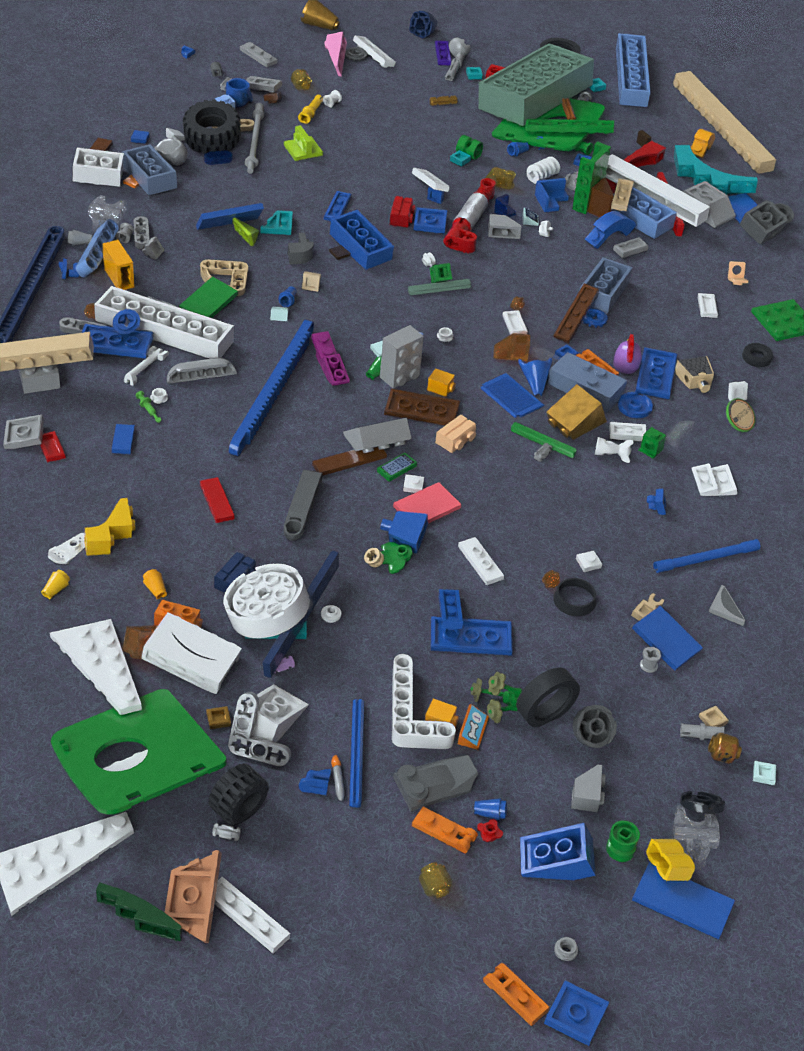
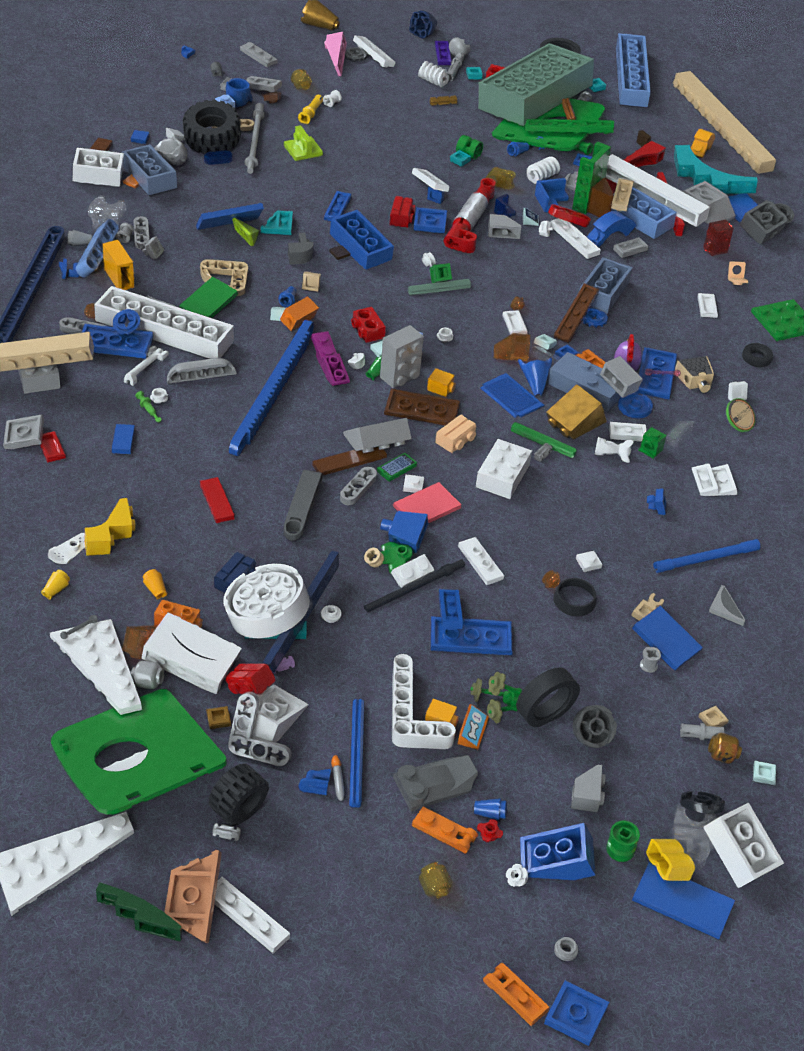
none -> dark grey hinge [60,615,98,639]
none -> light grey head [131,661,164,689]
none -> red brick [225,664,275,694]
none -> orange brick [280,296,319,331]
none -> light grey beam [340,467,377,505]
none -> white piece [348,353,365,369]
none -> red brick [351,307,386,343]
none -> black bar [364,559,465,613]
none -> white plate [391,554,434,588]
none -> white piece [418,61,449,87]
none -> white brick [476,439,532,499]
none -> white plate [506,864,528,887]
none -> light aqua tile [534,334,557,350]
none -> red beam [548,204,591,227]
none -> white plate [550,218,601,259]
none -> light grey brick [600,356,643,398]
none -> hinge [645,368,681,376]
none -> white brick [703,803,784,888]
none -> clear red brick [704,219,734,256]

